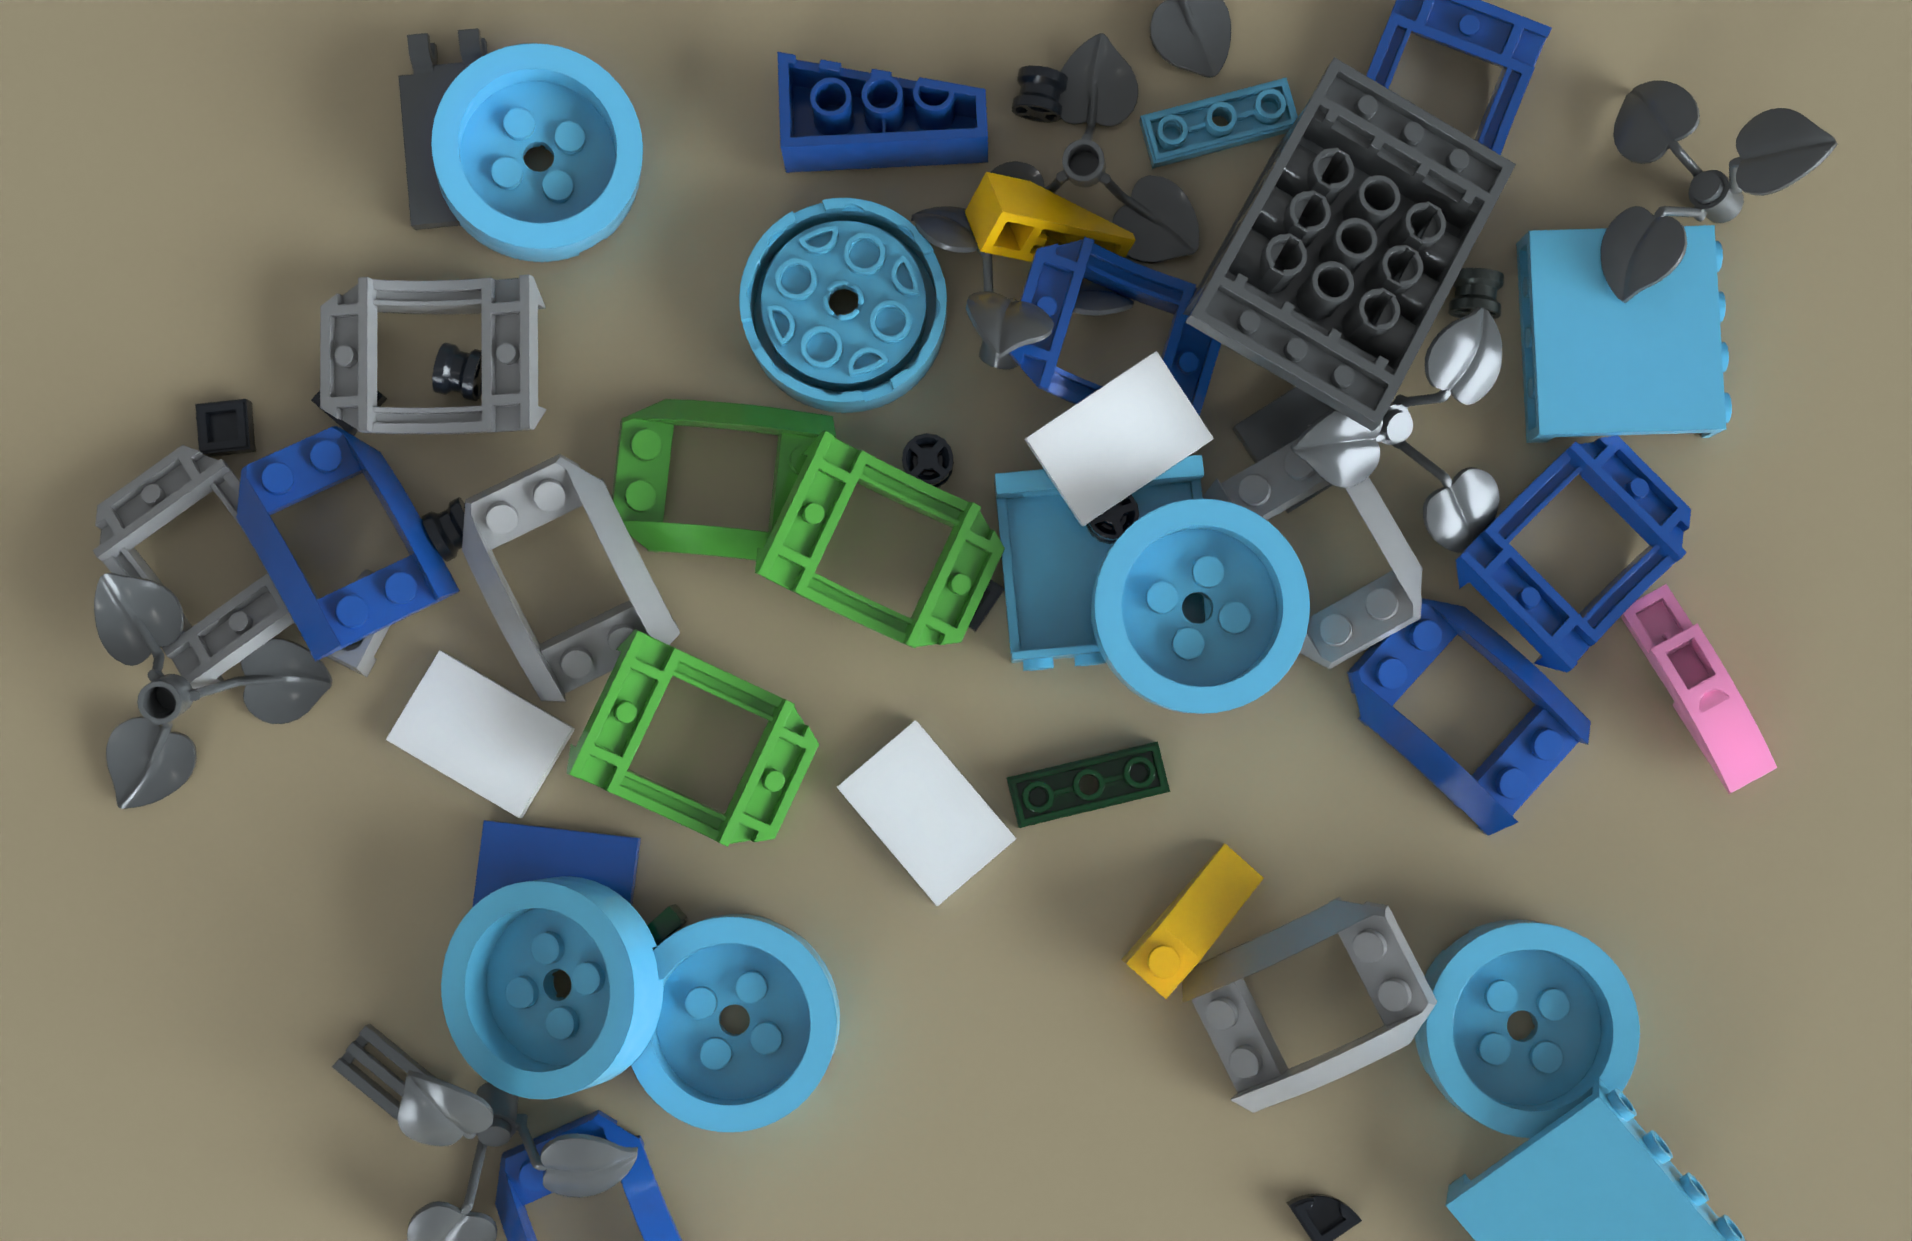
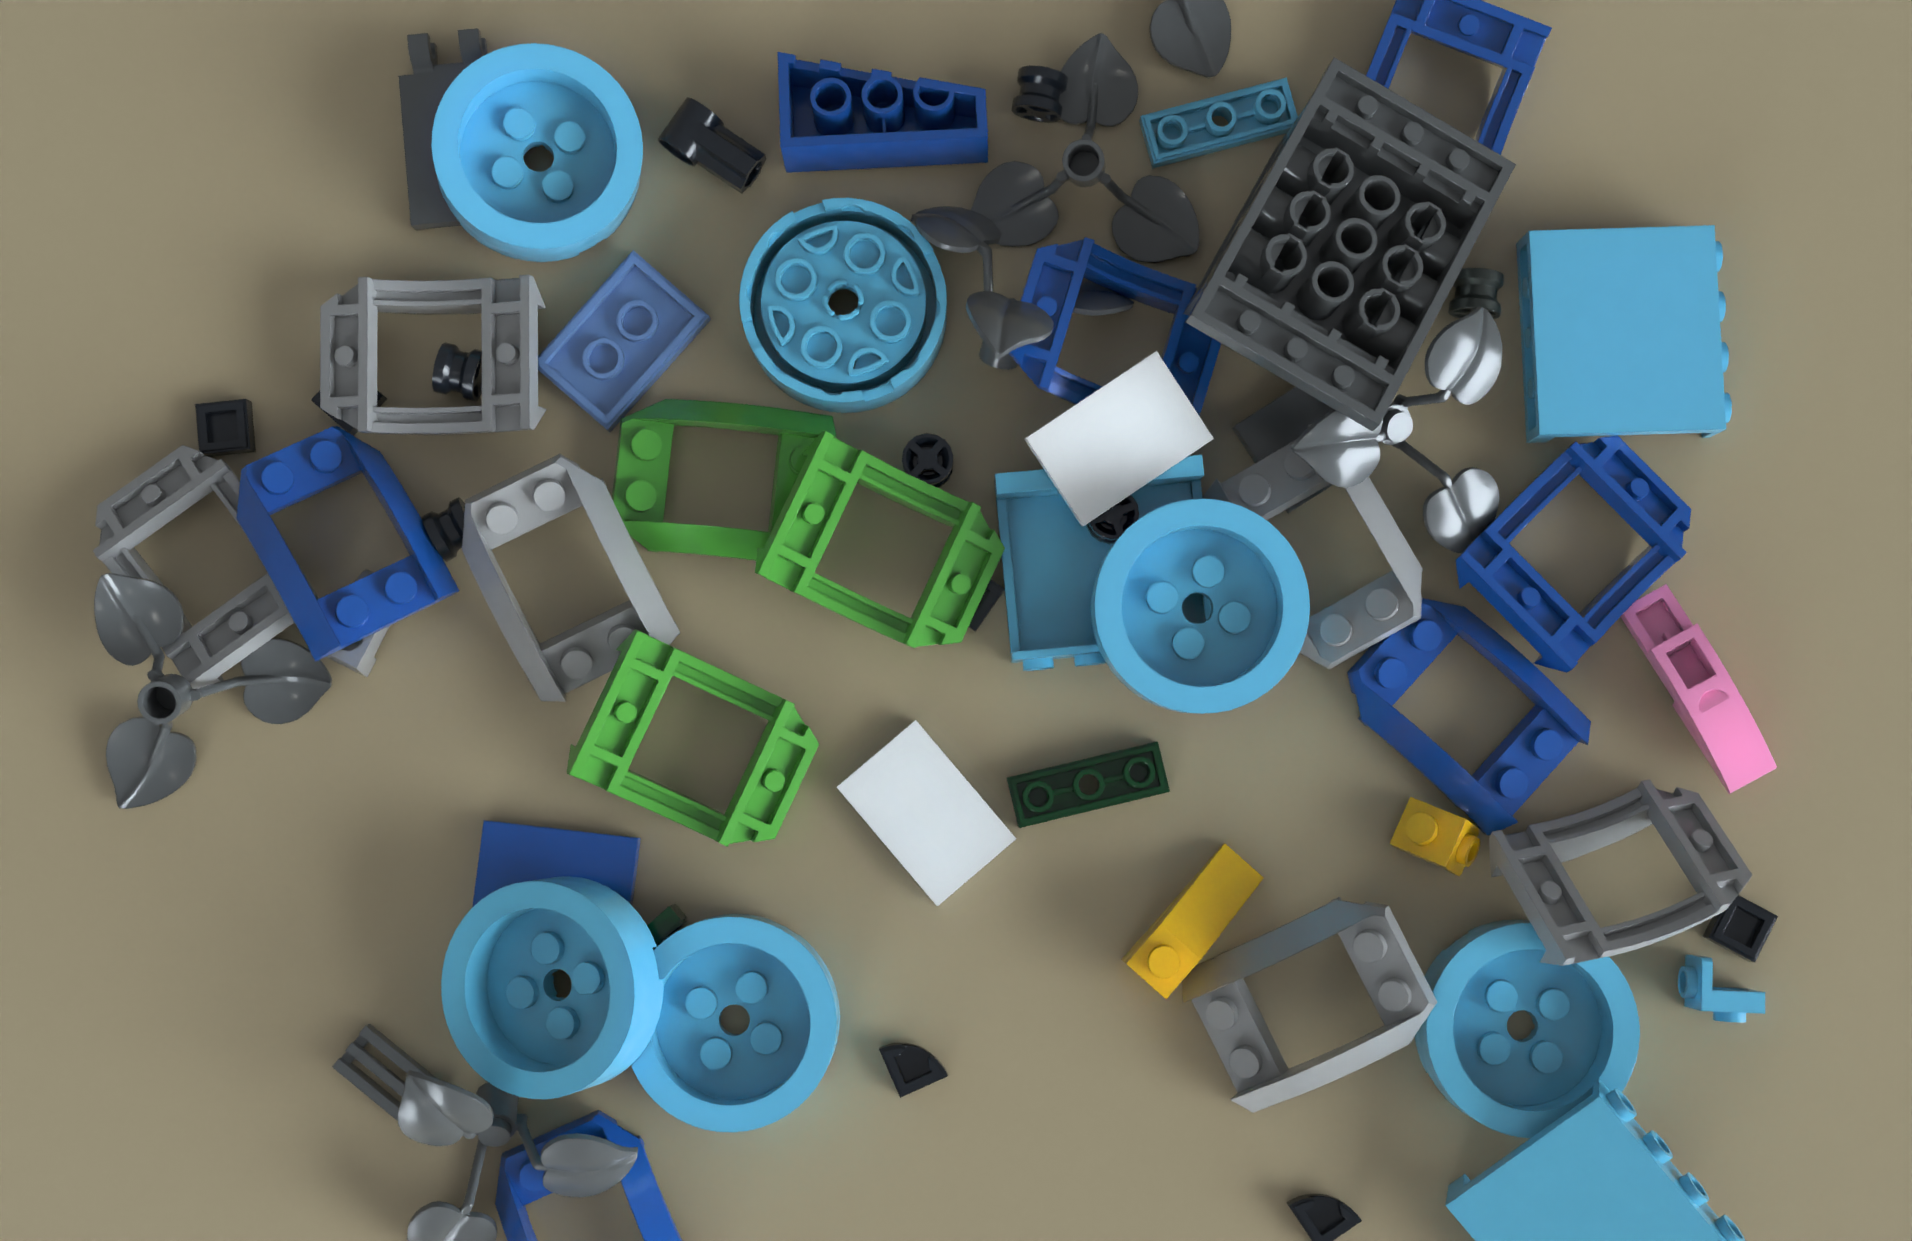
white tile [386,650,575,818] -> none
yellow slope [965,172,1136,262] -> none
dark grey plant [1600,80,1838,303] -> none
none -> medium blue tile [538,250,711,432]
none -> black piece [658,97,766,194]
none -> black tile [879,1043,948,1098]
none -> yellow bracket [1390,797,1480,876]
none -> light grey wedge [1489,779,1753,966]
none -> medium azure bracket [1678,954,1765,1023]
none -> black tile [1703,895,1778,963]

